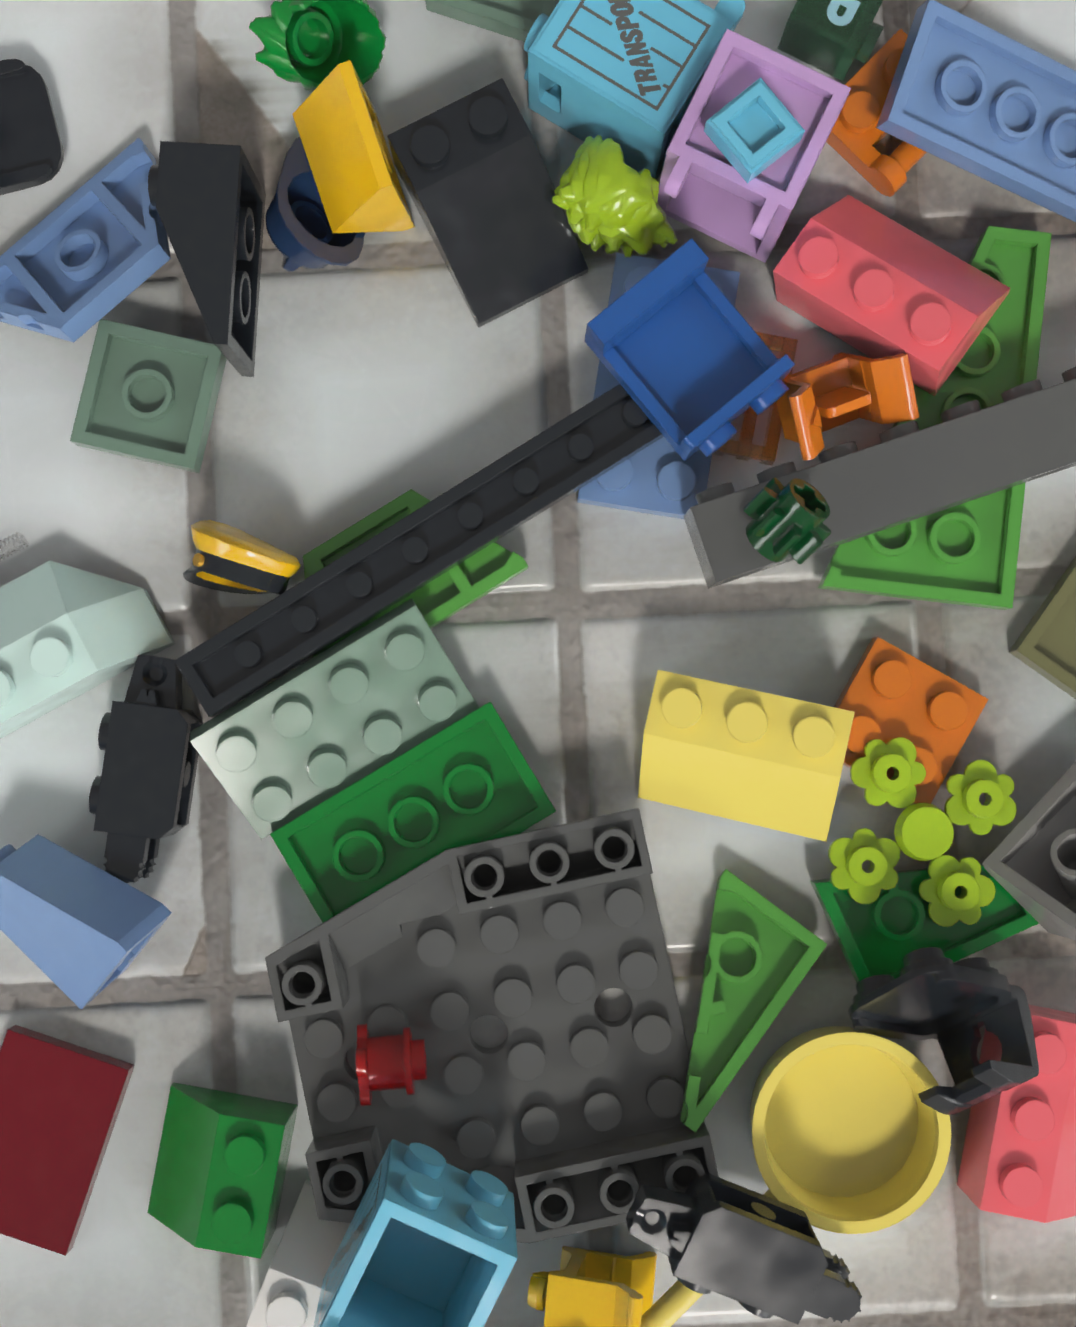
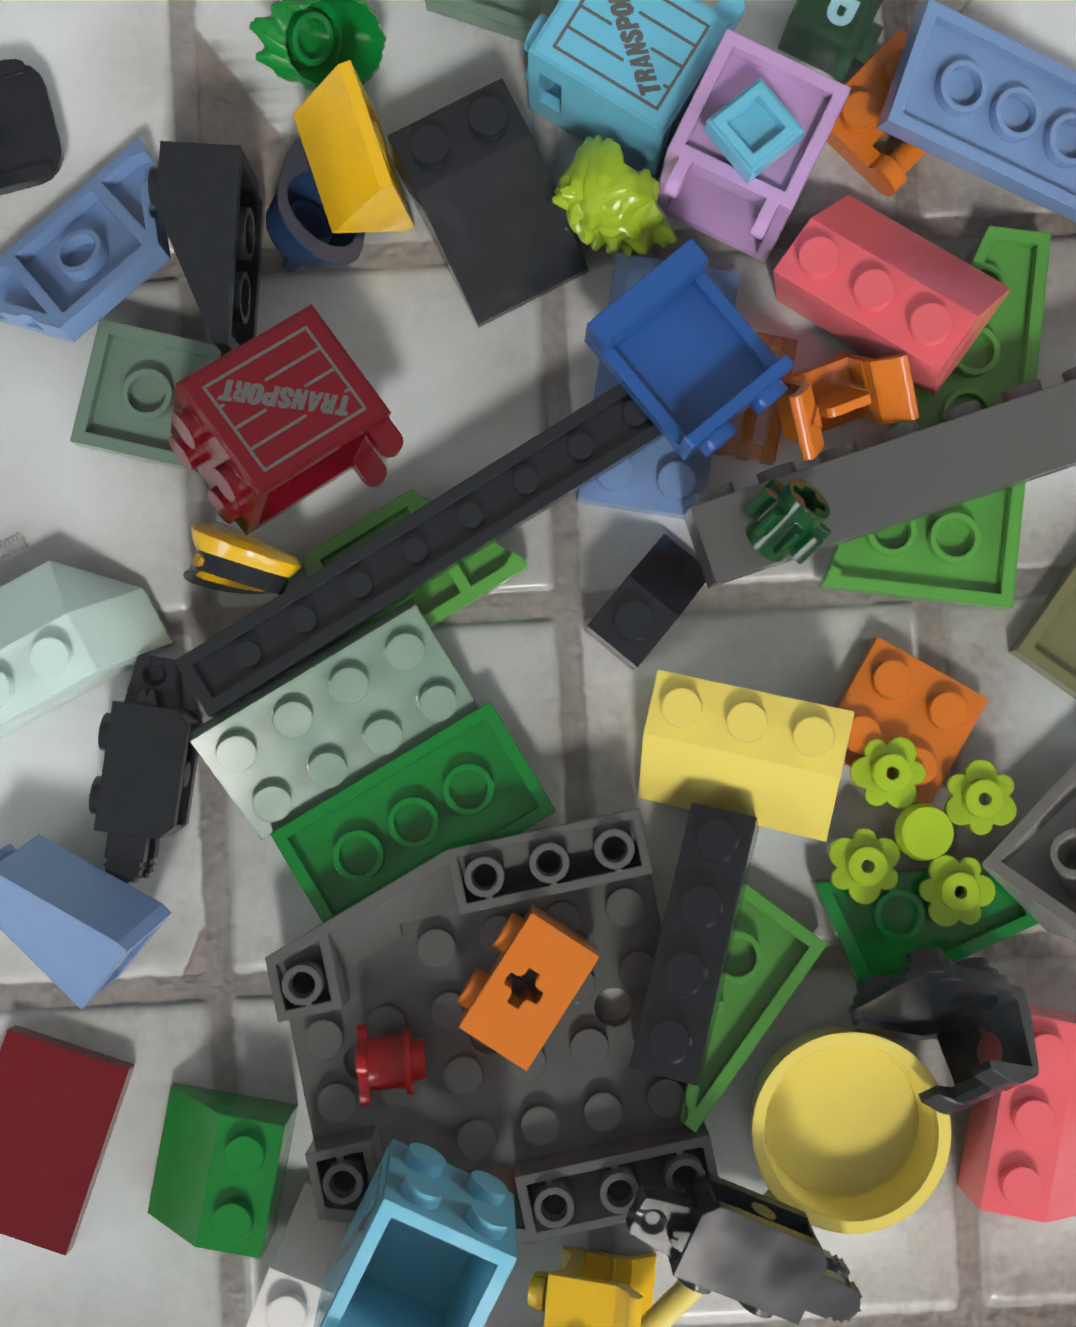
none -> dark red container [168,304,404,536]
none -> orange brick [456,904,600,1071]
none -> black slope [584,534,706,670]
none -> black brick [629,802,759,1086]

